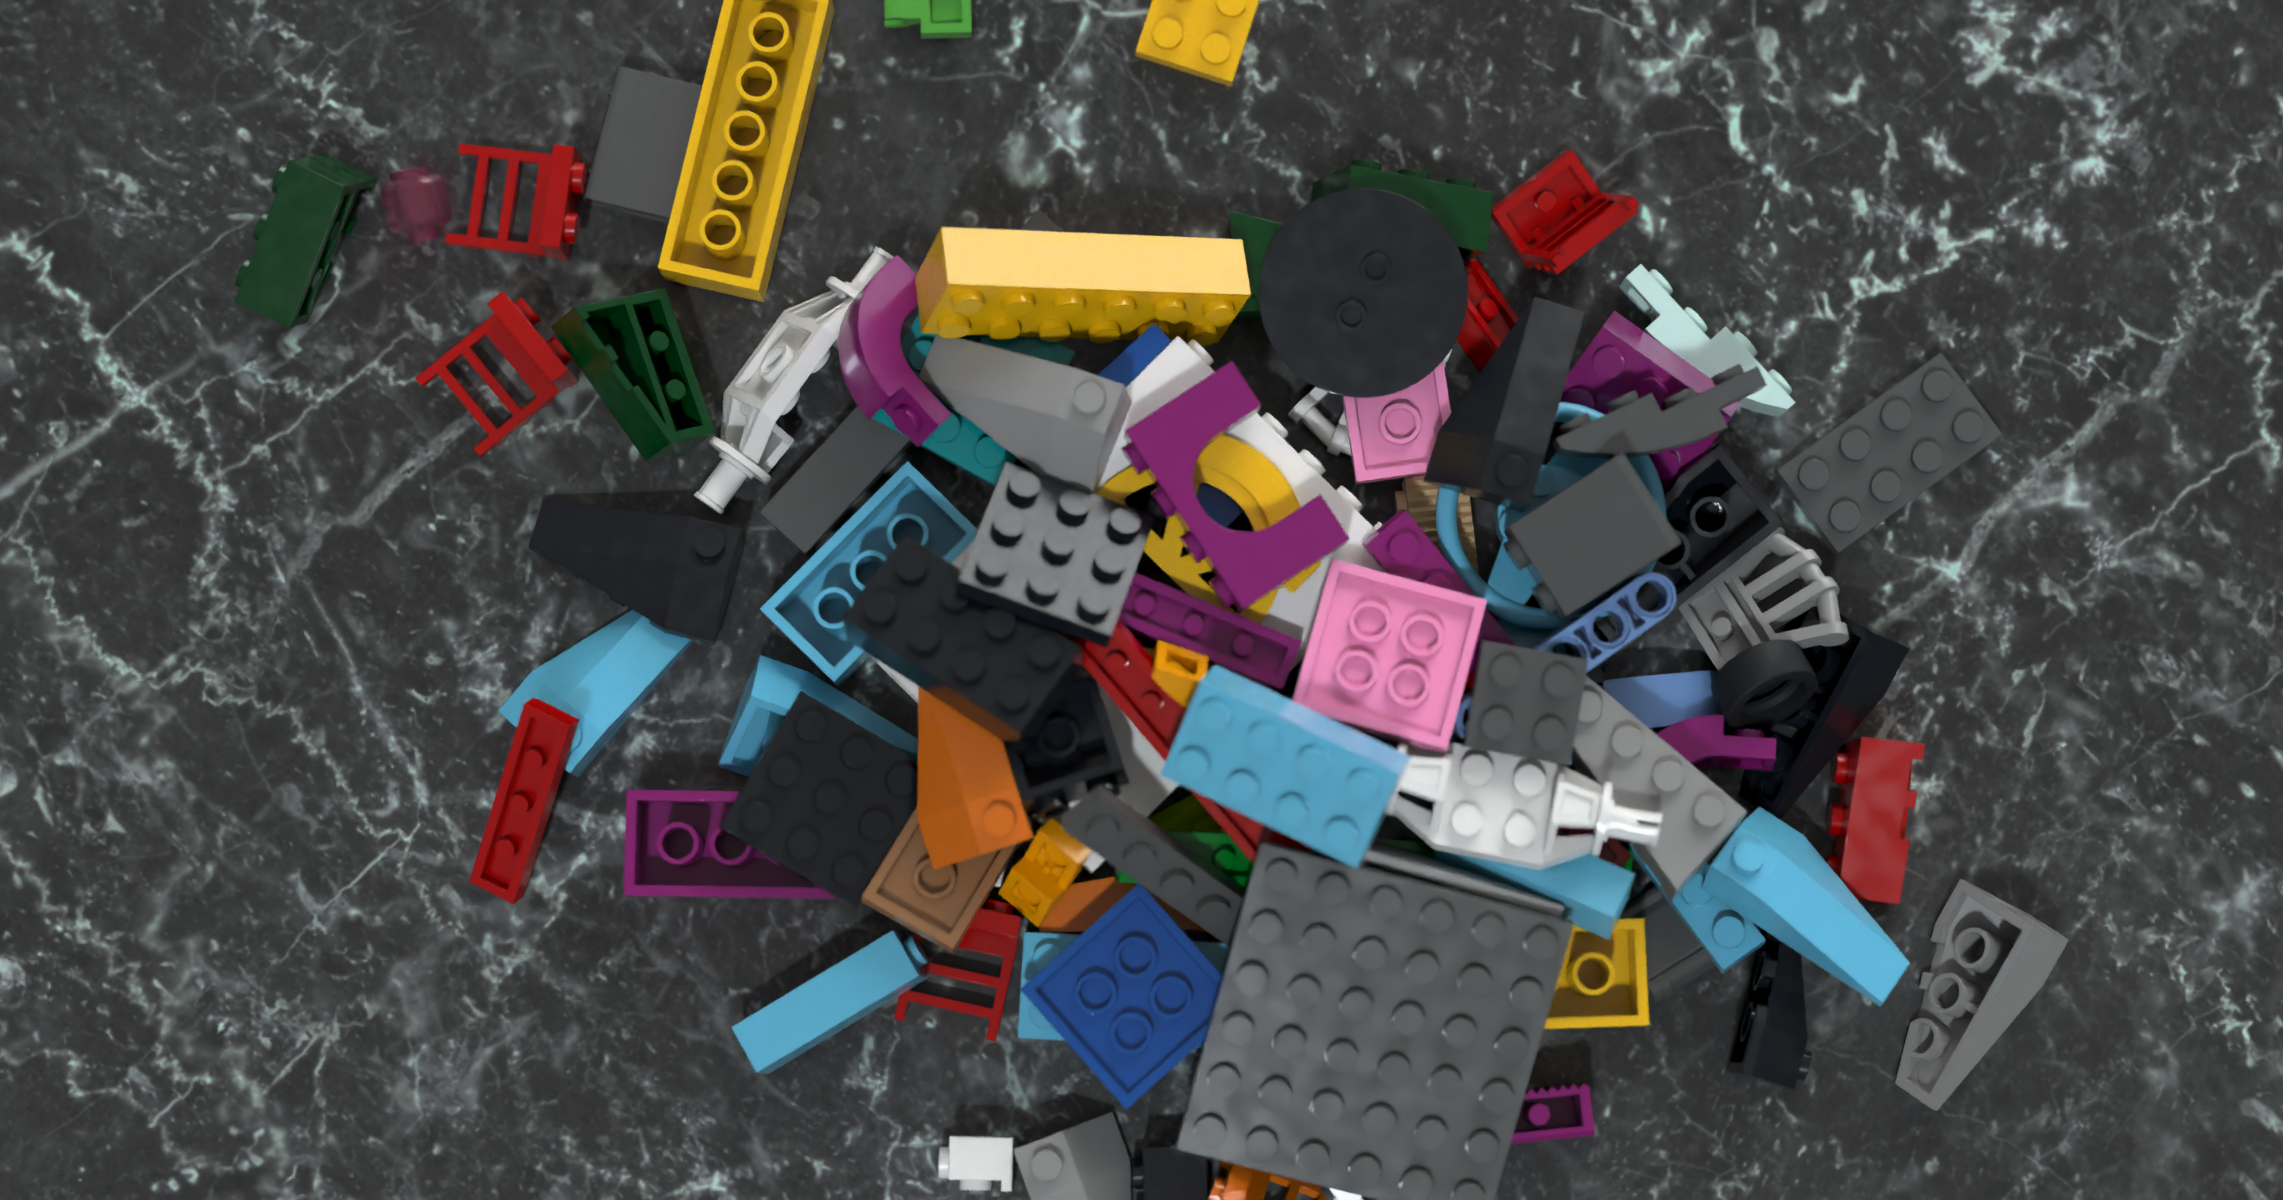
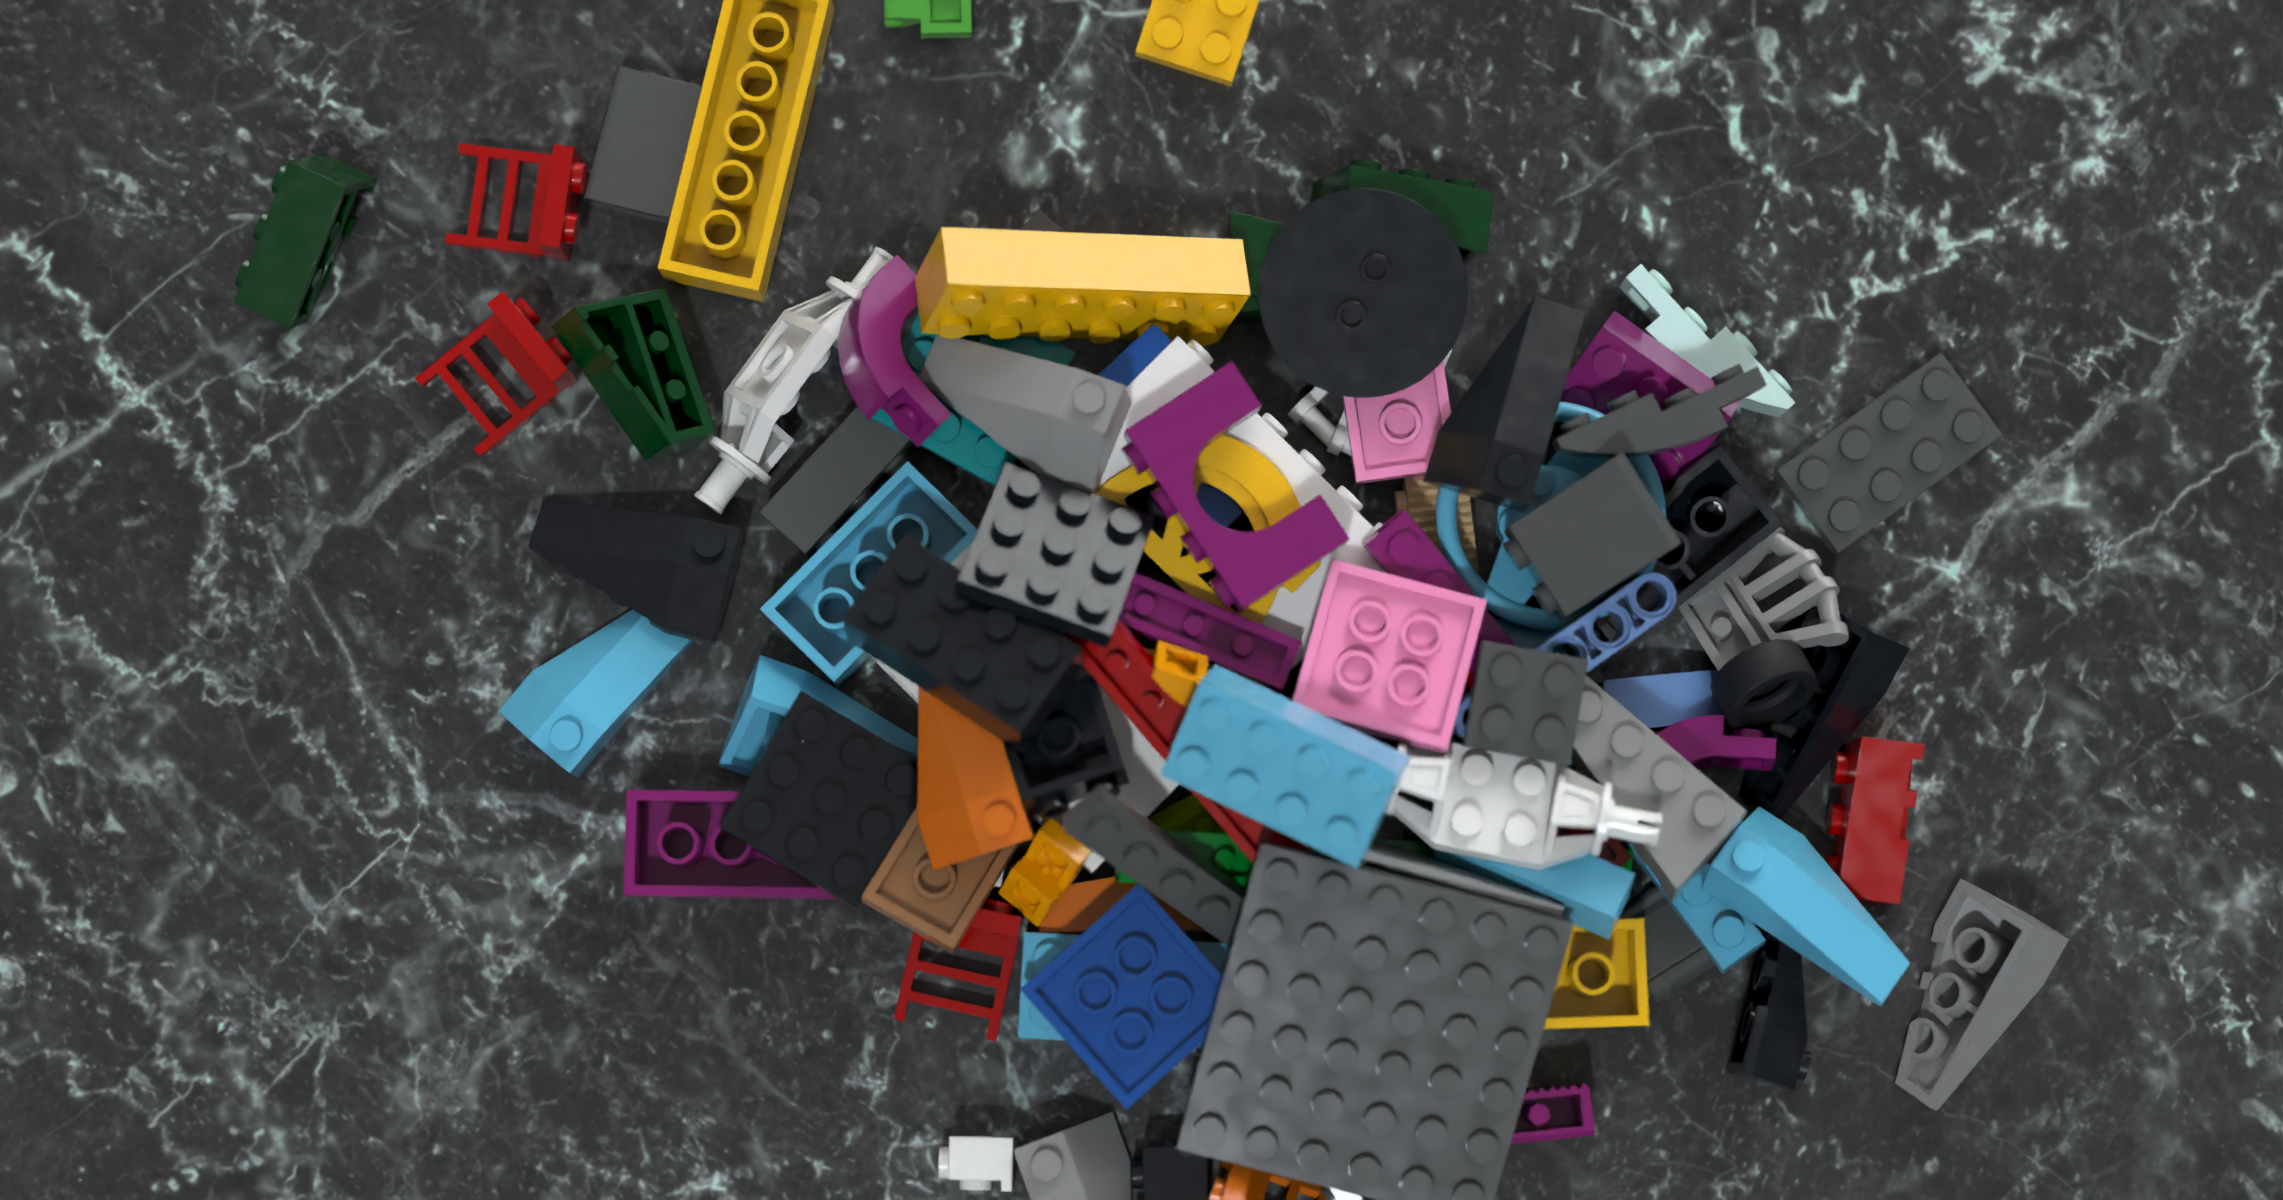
clear pink head [380,166,453,243] -> none
red plate [469,697,580,904] -> none
medium azure brick [731,930,929,1074] -> none
red slope [1457,258,1519,372] -> none
red plate [1491,150,1640,275] -> none

